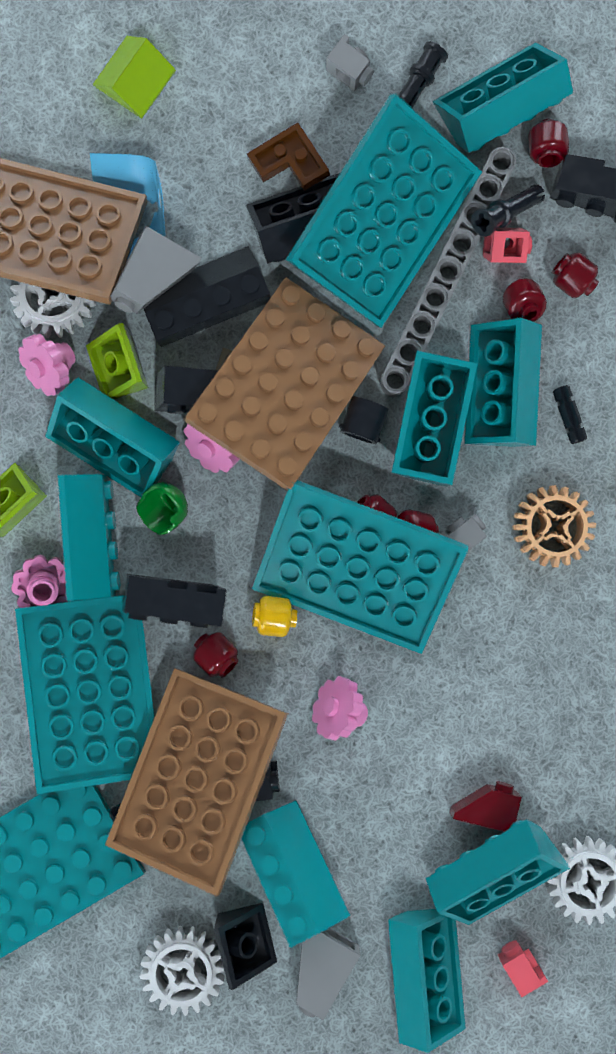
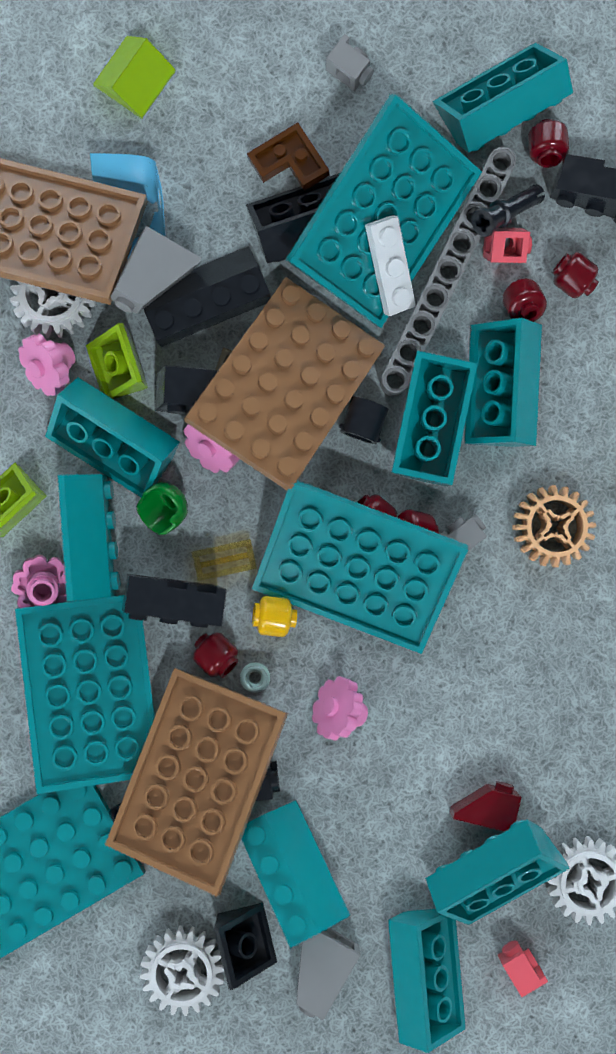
black pin [398,41,448,108] -> none
black axle [553,385,587,444] -> none
none -> clear yellow tile [191,539,257,581]
none -> light aqua plate [240,662,270,693]
none -> white plate [365,215,416,316]

